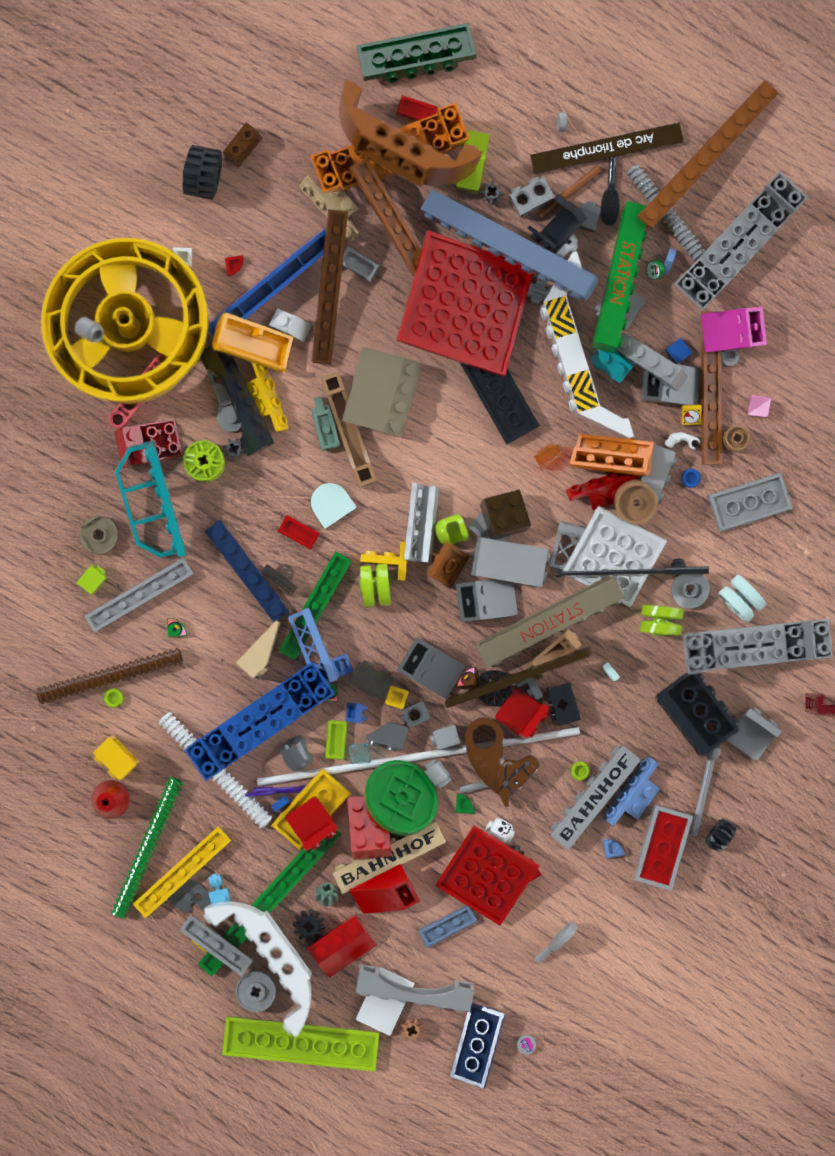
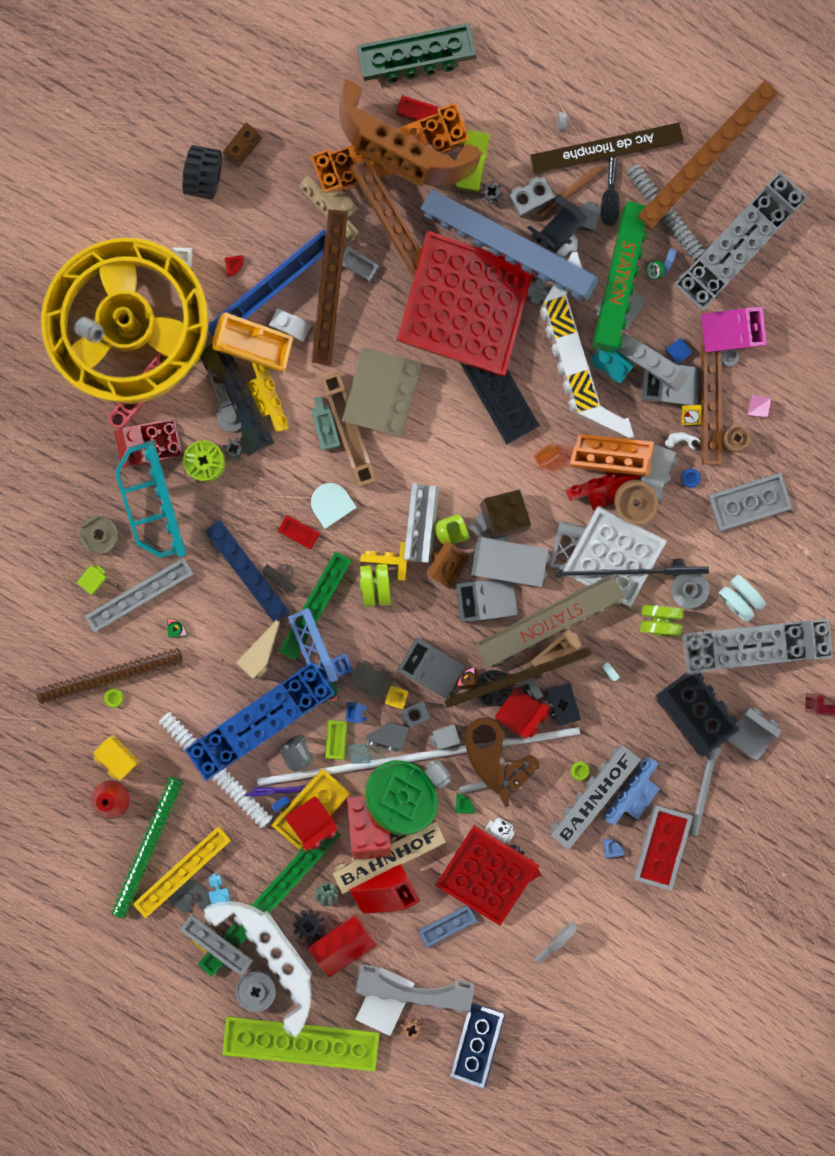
light grey tile [517,1034,536,1055] -> none
black gear [705,818,736,852] -> none

